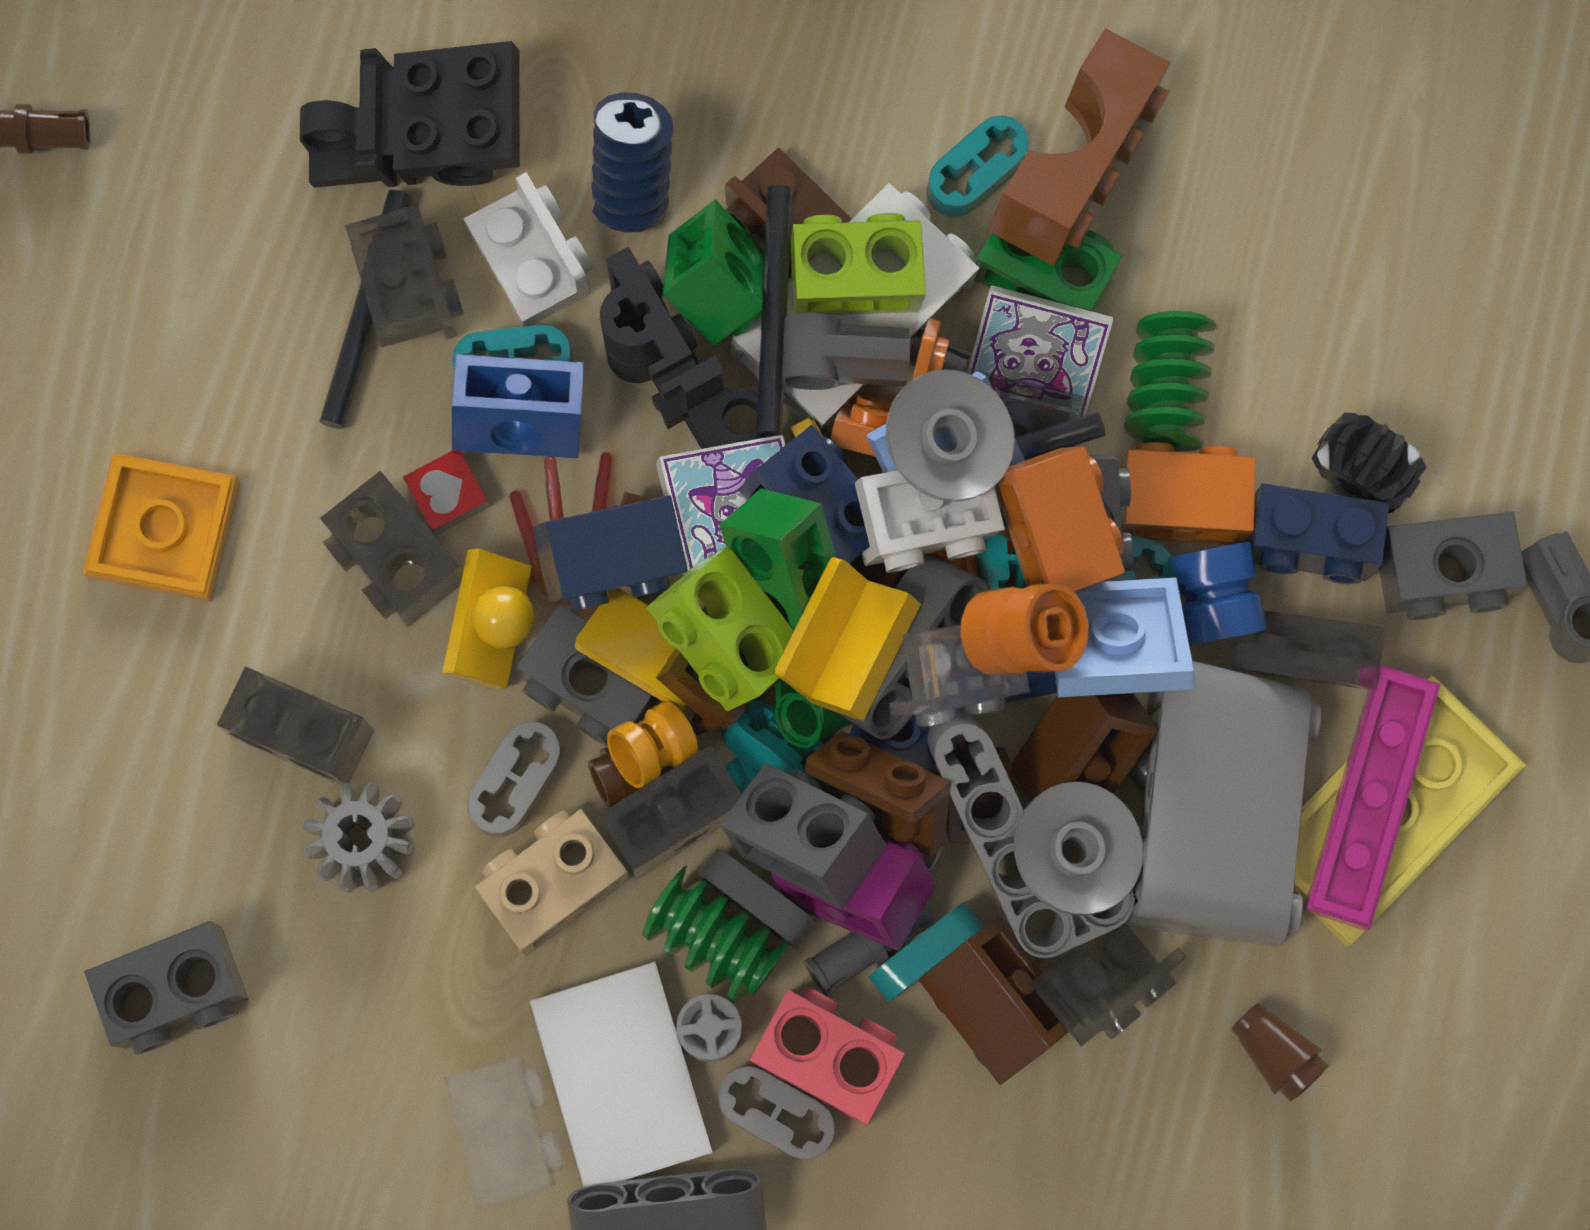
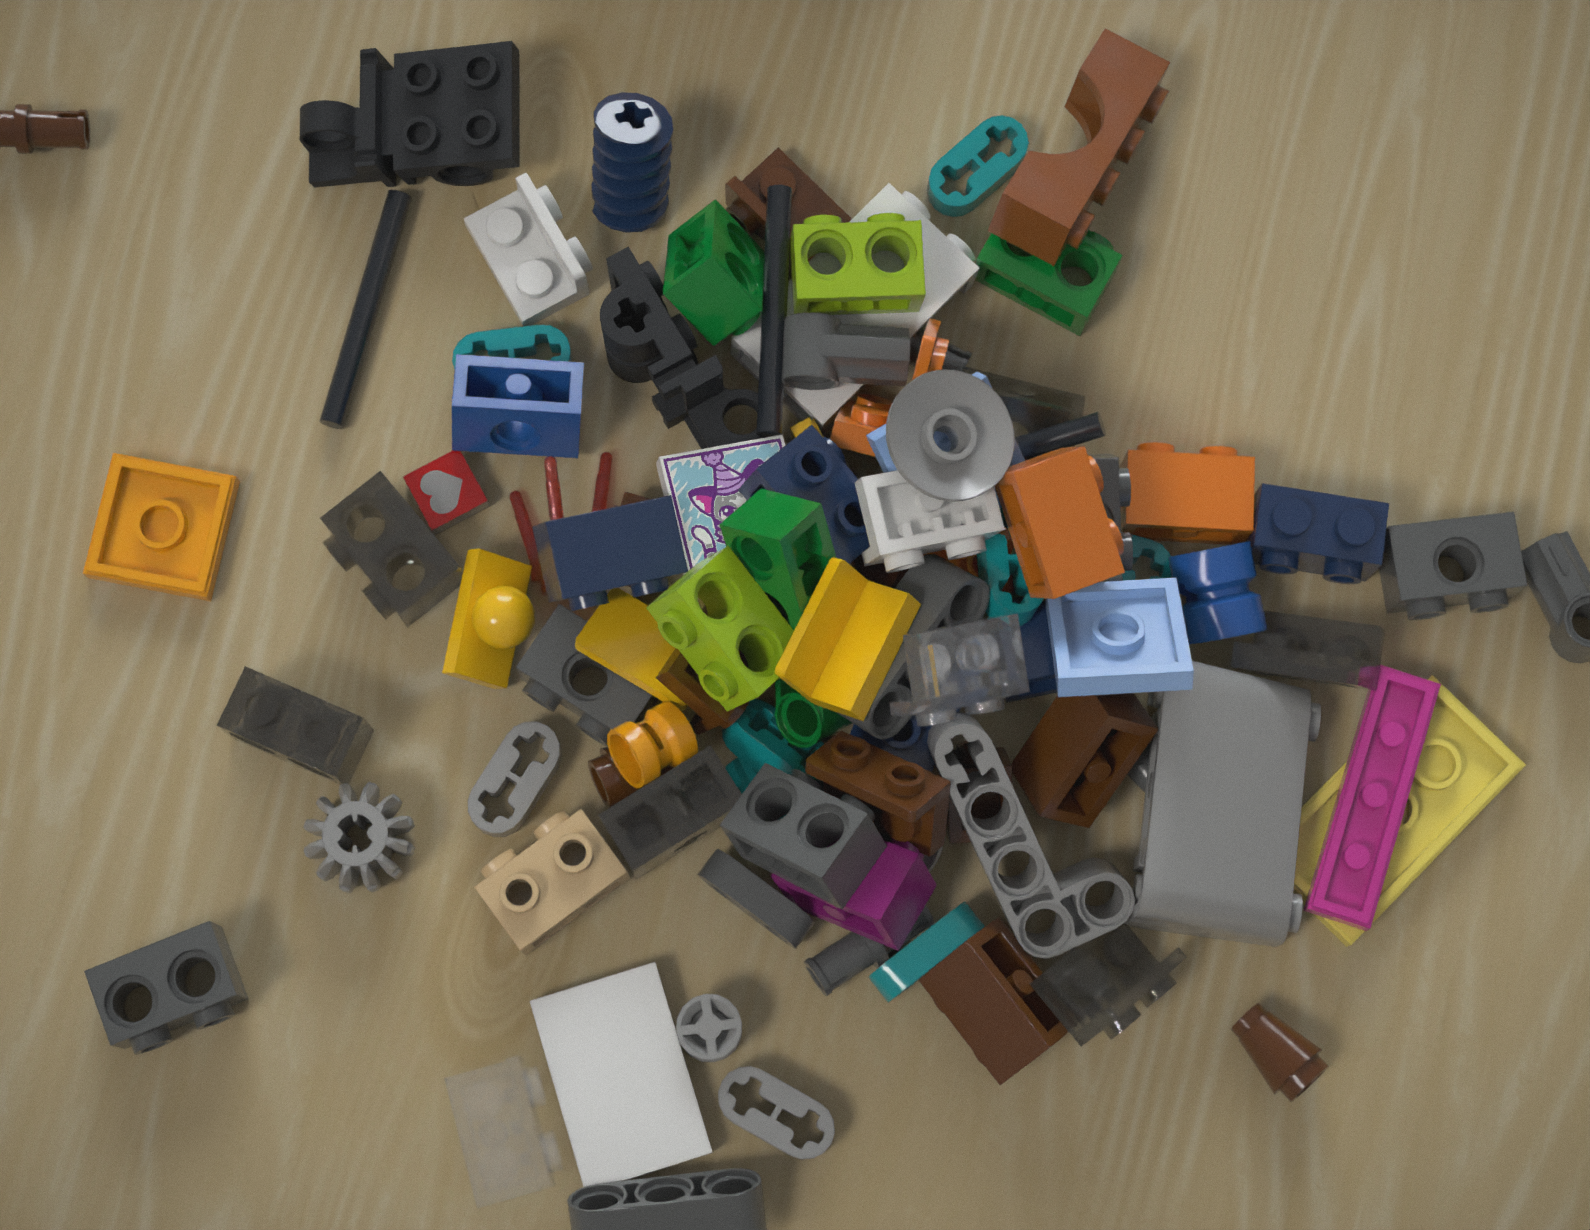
clear smoke bracket [345,204,464,348] -> none
green piece [642,865,791,1004] -> none
coral brick [750,986,905,1126] -> none
orange wheel [960,583,1089,676] -> none
tile [967,285,1113,430] -> none
light grey dish [1014,782,1143,915] -> none
green piece [1124,311,1217,451] -> none
black gear [1312,412,1426,513] -> none

